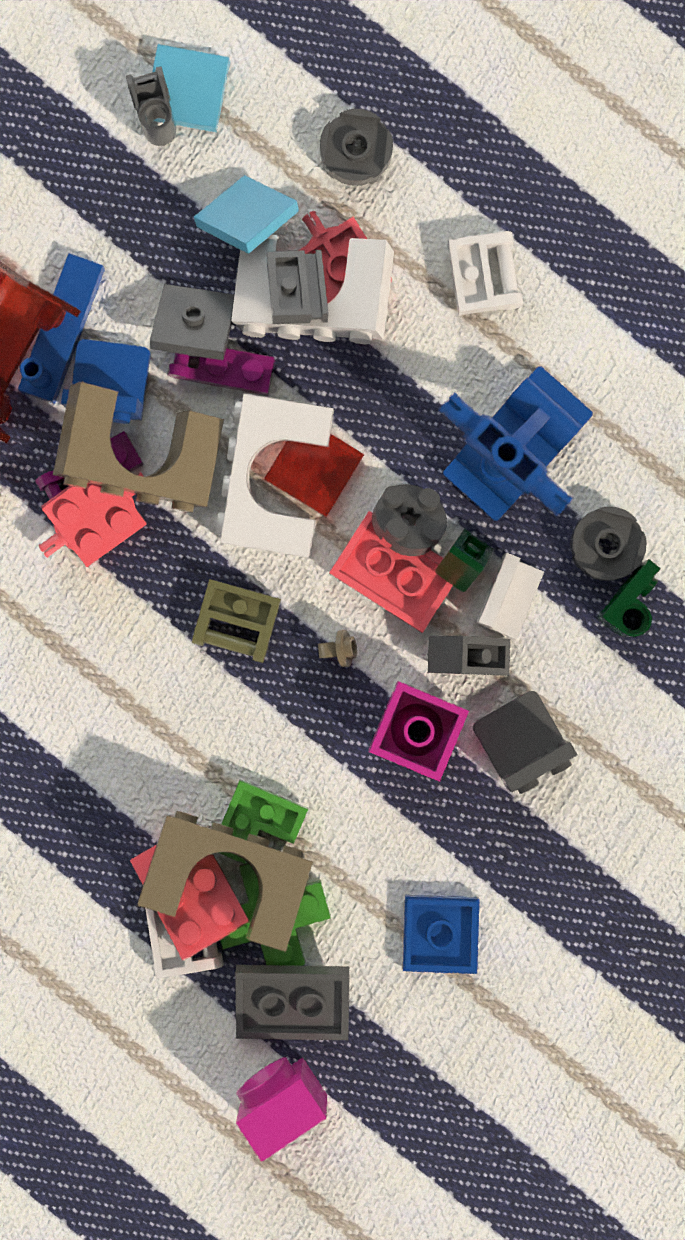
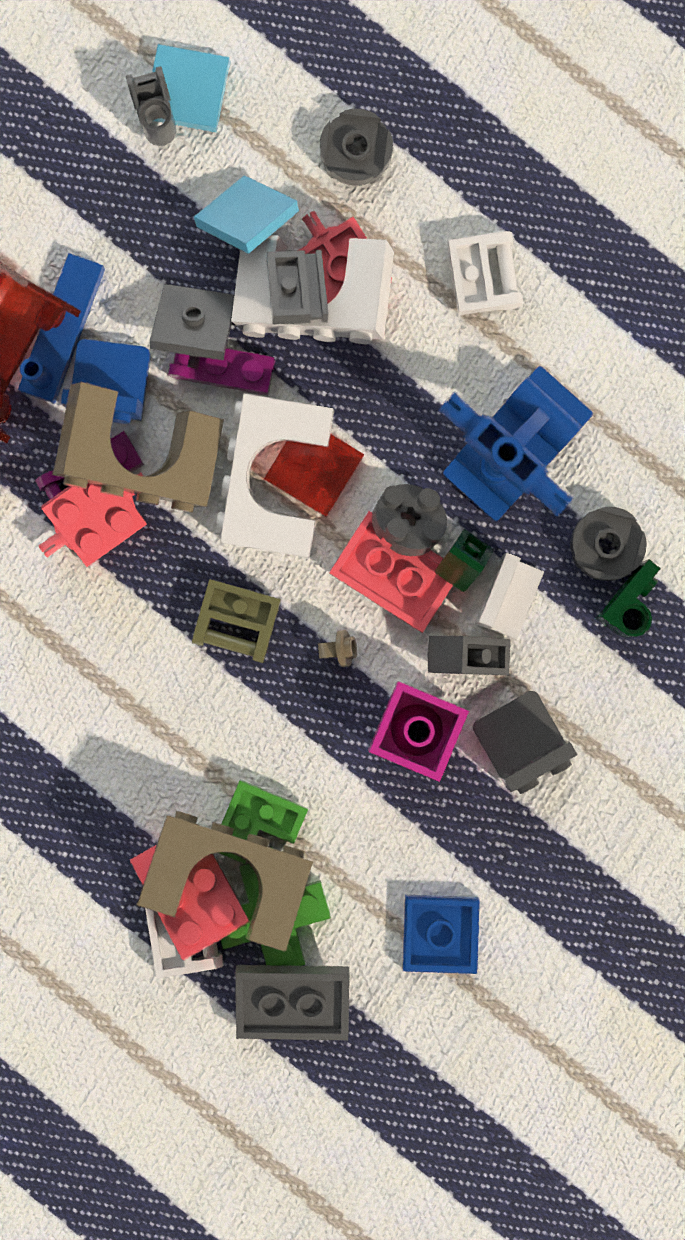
dark pink piece [236,1057,327,1162] -> none

